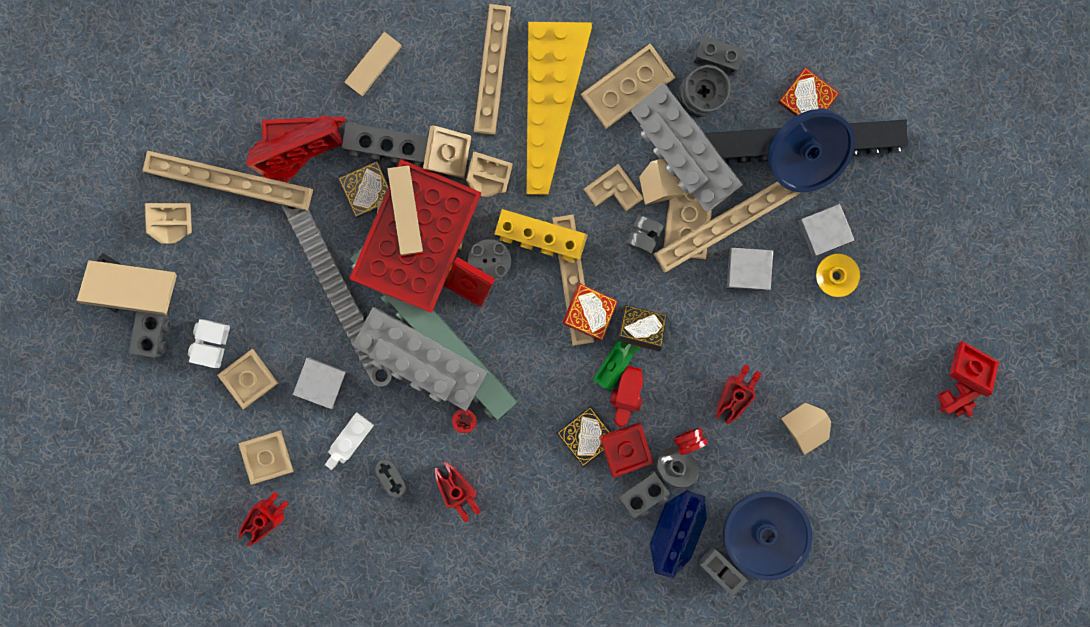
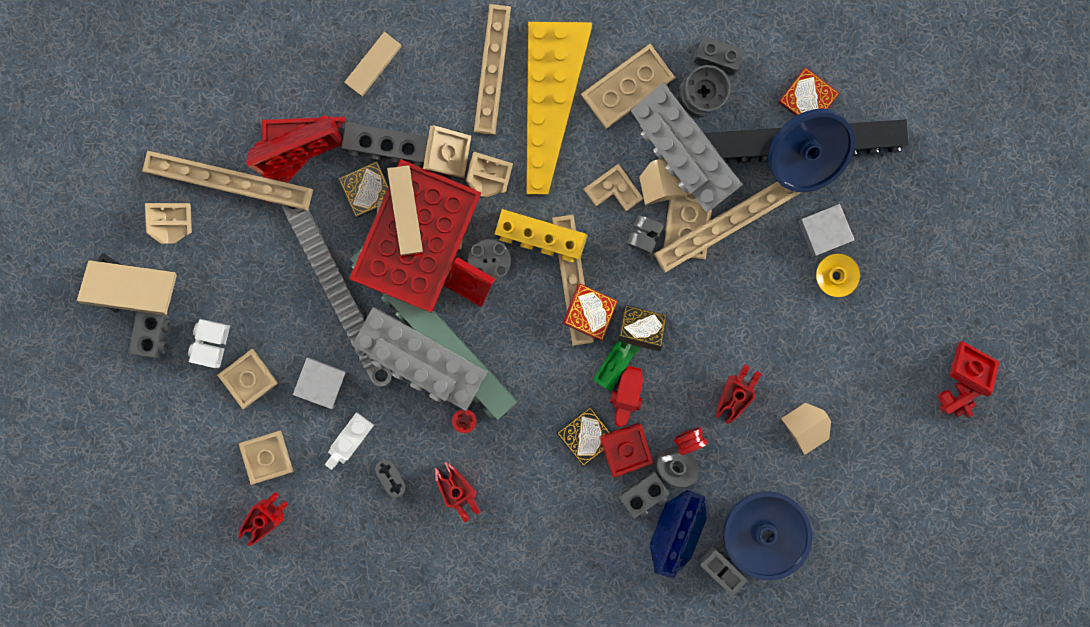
flat silver piece [727,248,773,290] -> none

